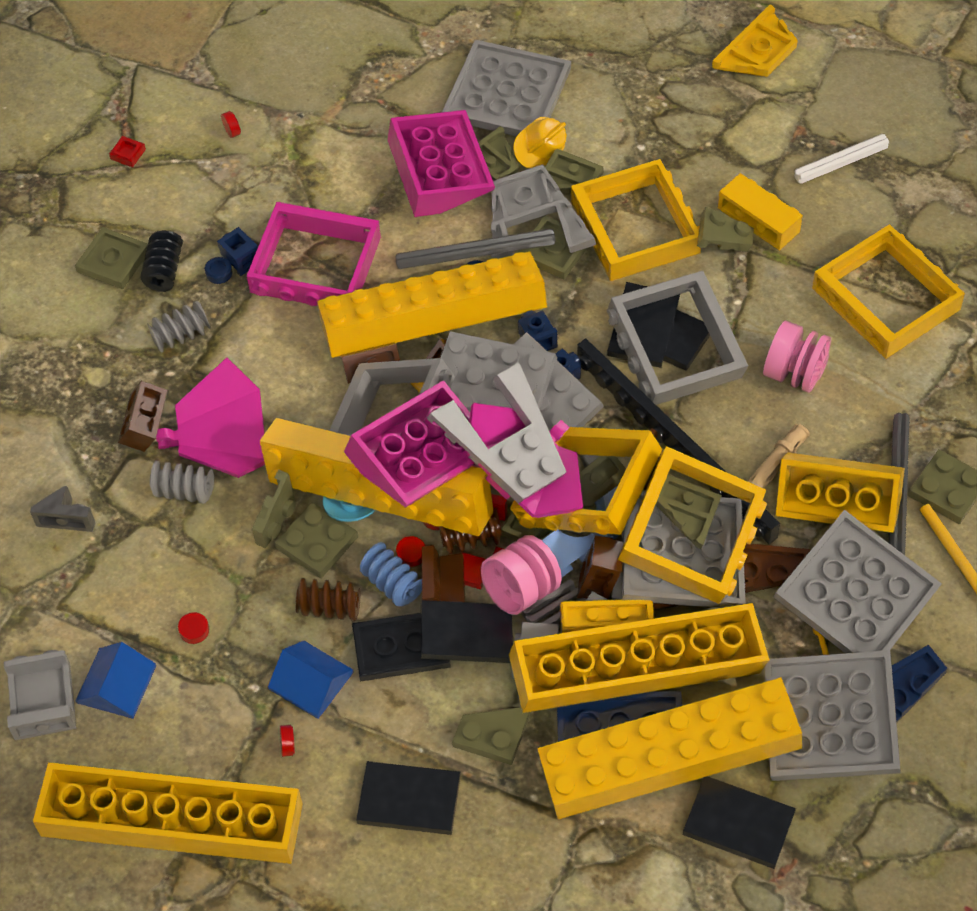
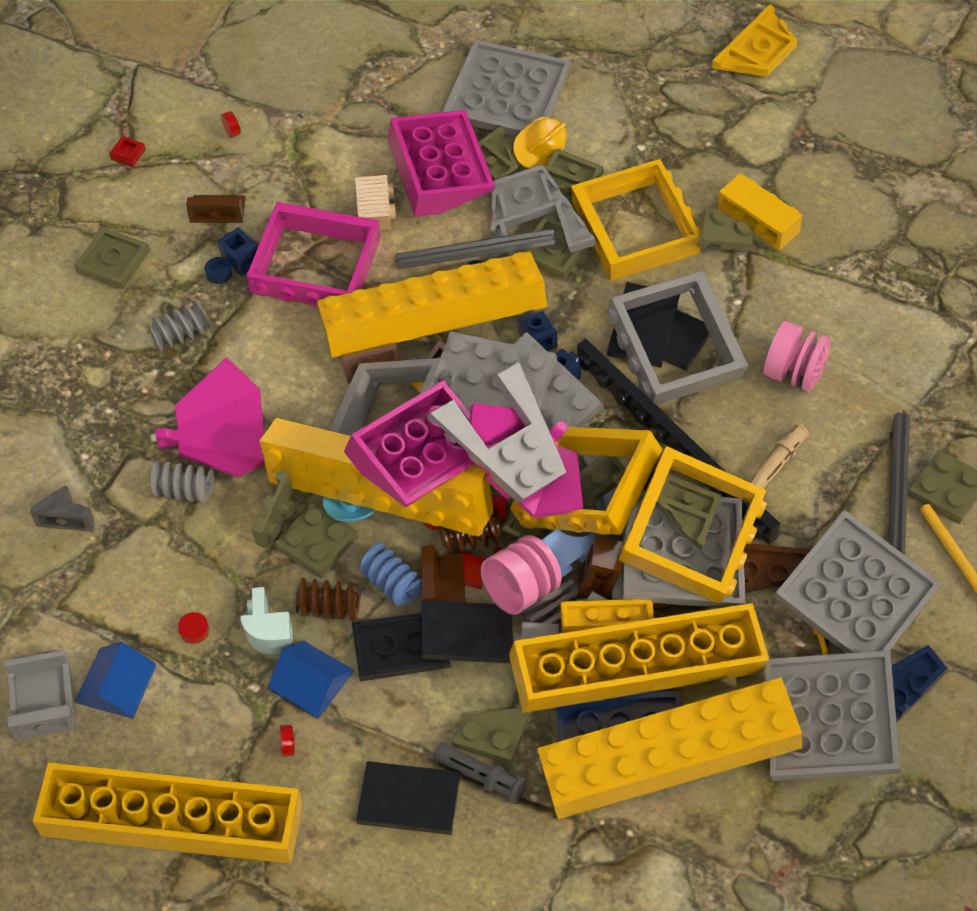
reddish brown brick [118,380,168,452] -> none
black piece [140,230,183,292] -> none
red tile [396,536,425,567] -> none
black tile [683,776,796,869] -> none
yellow slope [775,452,905,533] -> none
white axle [794,134,889,184] -> none
yellow window [812,224,965,359] -> none
none -> reddish brown panel [186,195,246,223]
none -> light aqua brick [240,587,293,654]
none -> tan brick [355,174,396,231]
none -> dark grey pin [433,742,527,804]

